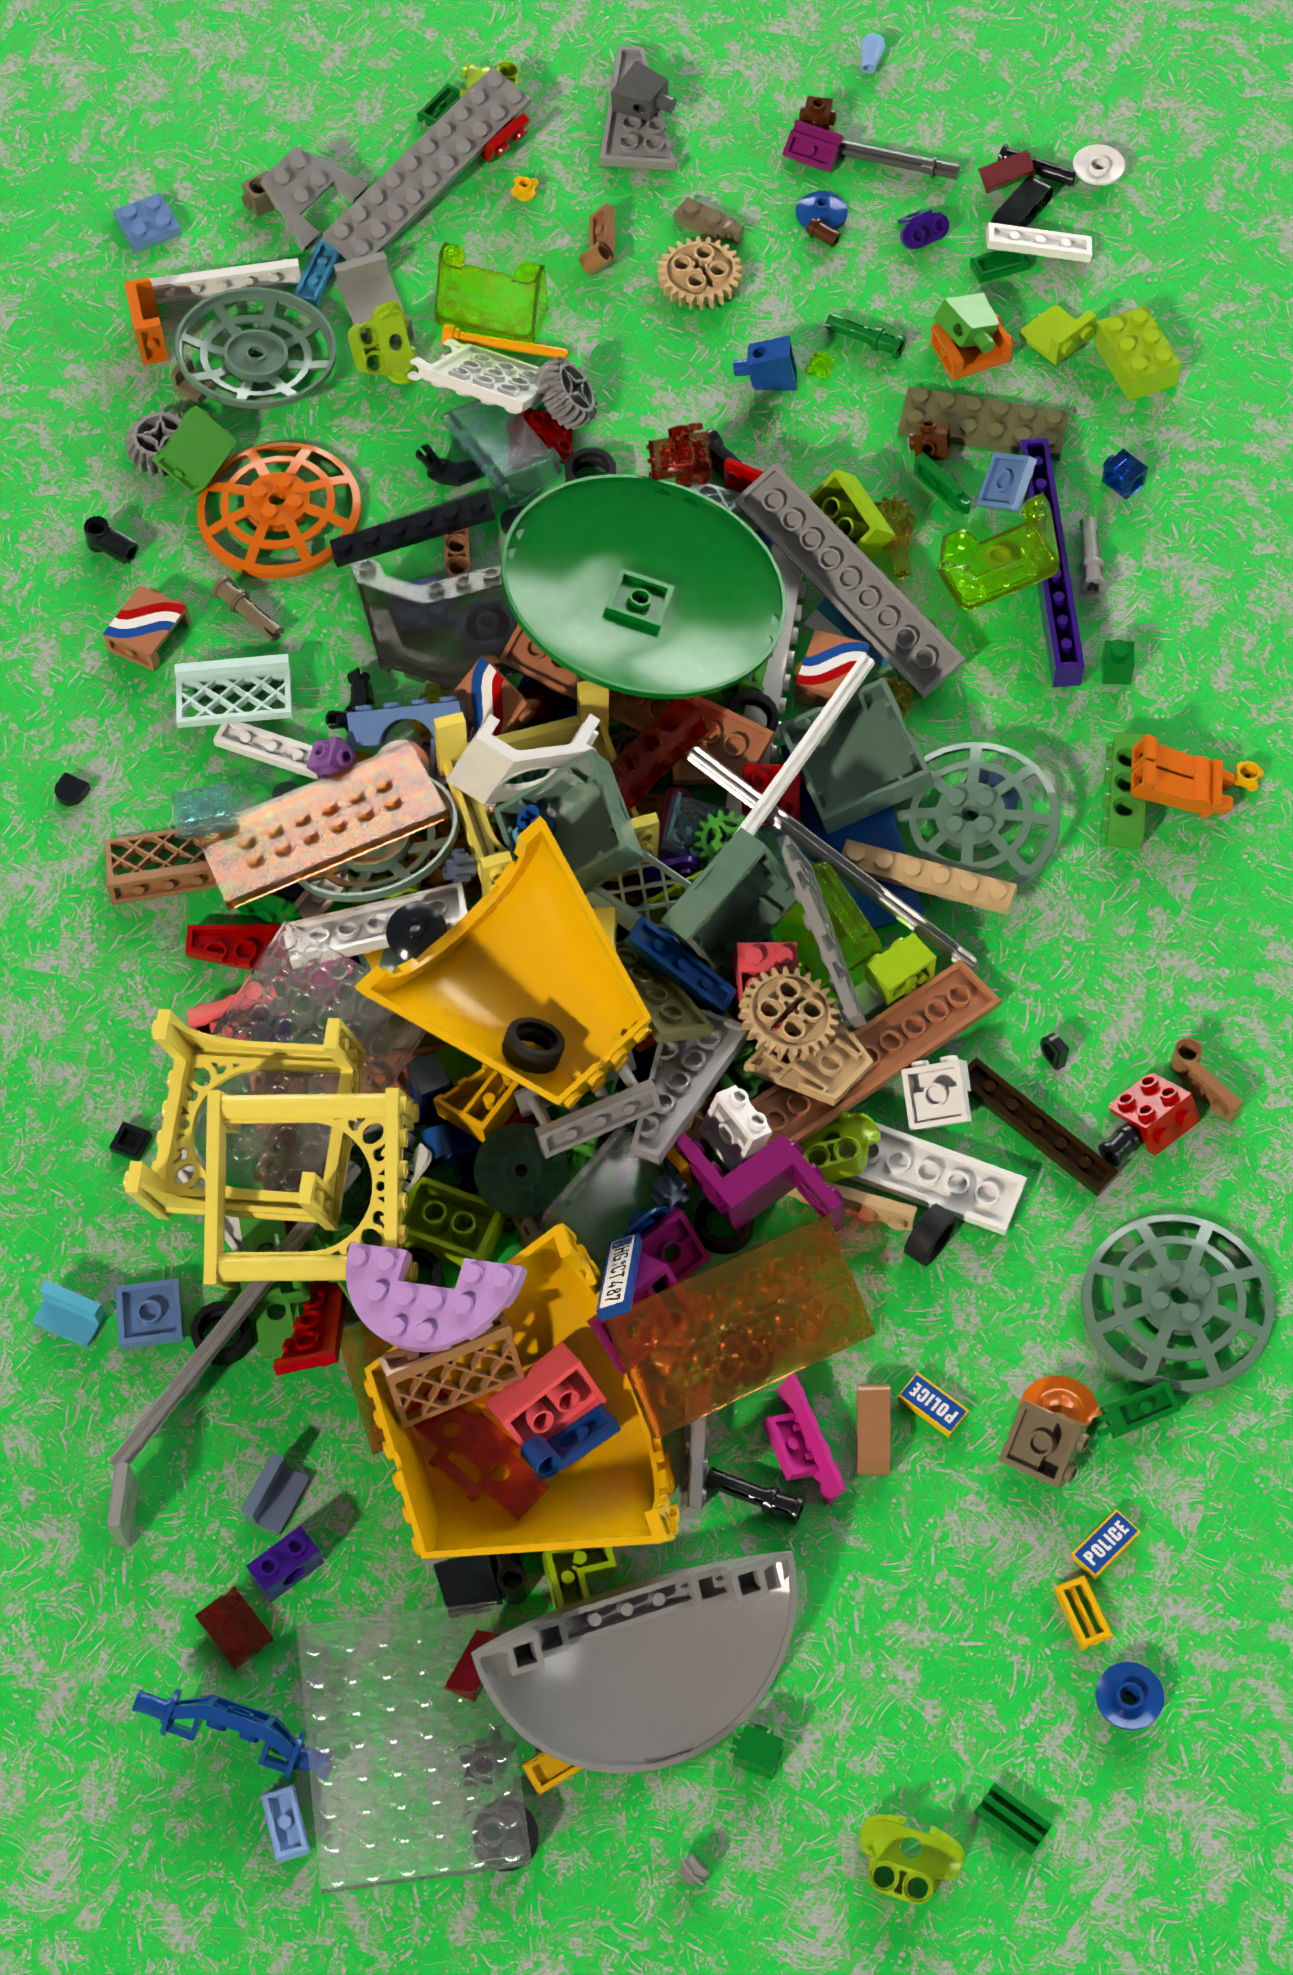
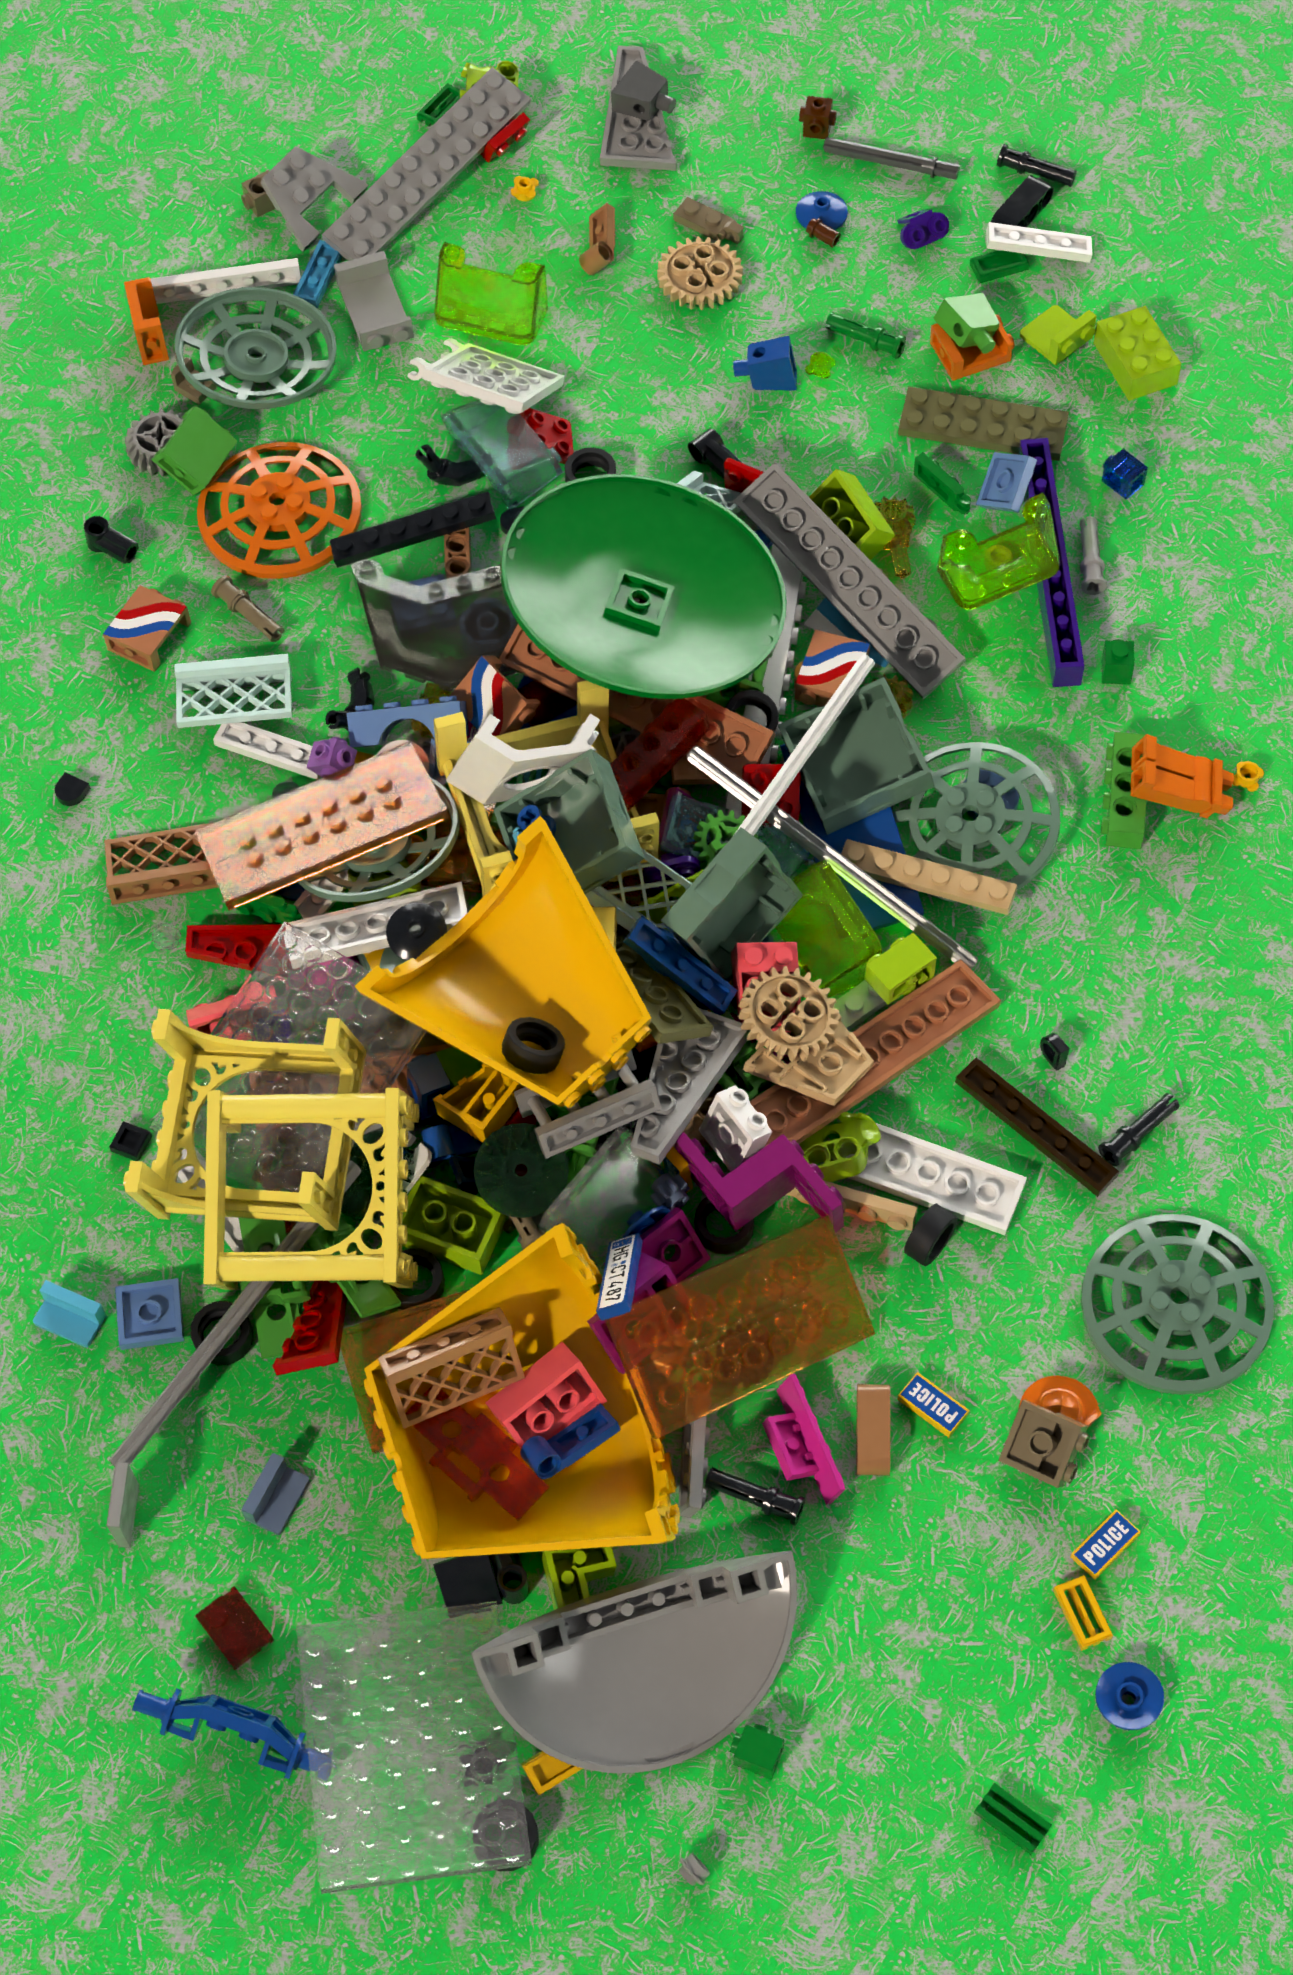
medium blue plate [113,193,182,253] -> none
clear light blue bracket [171,782,237,840] -> none
dark purple brick [246,1526,324,1603] -> none
light blue plate [260,1784,311,1863] -> none
lavender plate [346,1242,528,1353] -> none
lime piece [348,300,417,384] -> none
light orange piece [441,324,569,358] -> none
sand blue gear [442,848,477,886] -> none
dark red slope [445,1629,501,1703] -> none
light grey gear [535,356,598,430] -> none
clear red piece [646,422,712,488] -> none
light grey wing [776,834,867,1028] -> none
magenta plate [782,119,844,173] -> none
lime piece [859,1814,965,1904] -> none
light blue cone [861,33,886,74] -> none
white plate [901,1055,972,1131] -> none
reddish brown brick [909,420,951,461] -> none
dark red slope [978,150,1036,194] -> none
white dish [1073,144,1125,185] -> none
green hinge [1091,1380,1181,1439] -> none
red bracket [1108,1073,1201,1156] -> none
medium nougat plate [1171,1038,1244,1123] -> none

